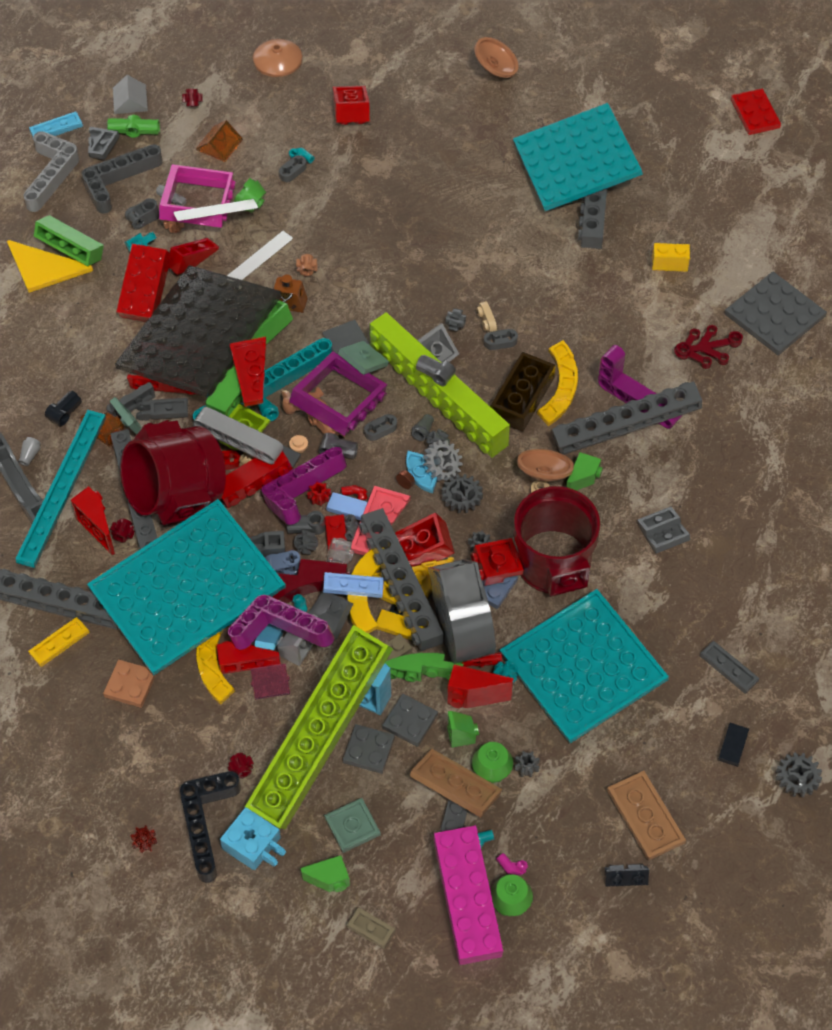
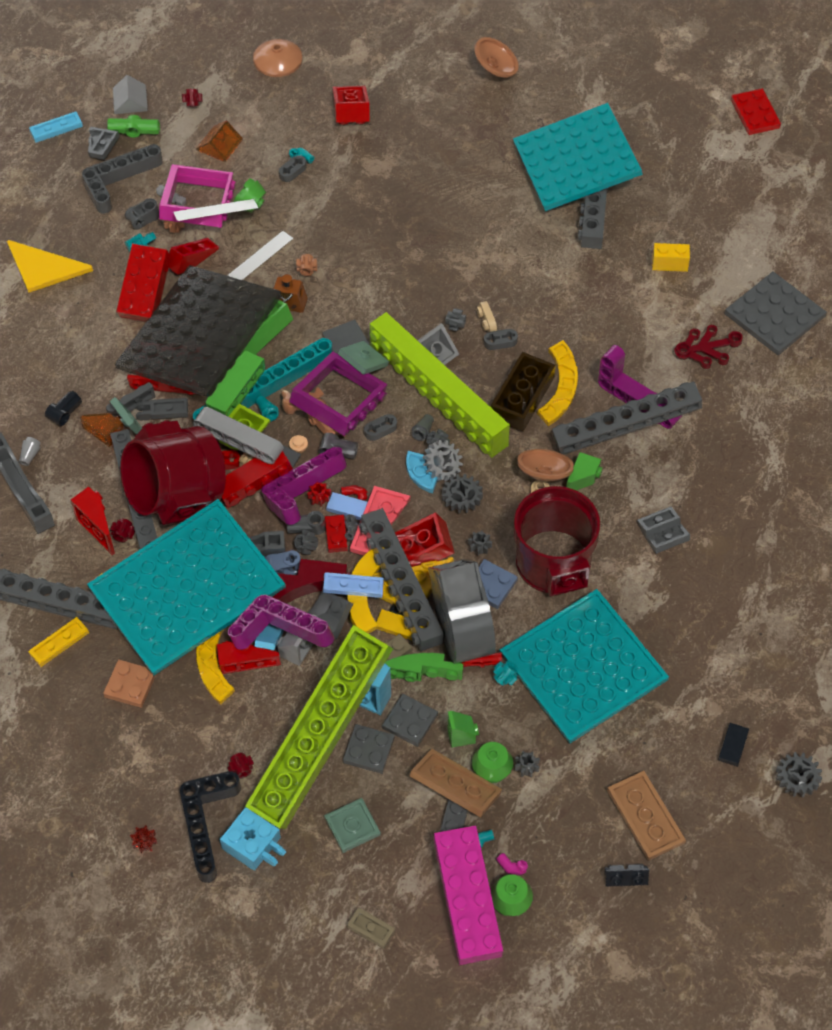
teal plate [15,410,106,568] -> none
light grey beam [24,131,79,212] -> none
bright green brick [34,215,104,266] -> none
red wing [230,337,266,407] -> none
clear pink piece [251,664,290,700] -> none
teal arm [293,594,308,612] -> none
bright green slope [300,855,350,892] -> none
clear brick [326,538,354,564] -> none
copper tile [396,470,415,489] -> none
flat silver piece [416,355,456,386] -> none
red slope [447,664,513,708] -> none
red plate [471,538,524,586] -> none
dark grey tile [700,641,760,694] -> none

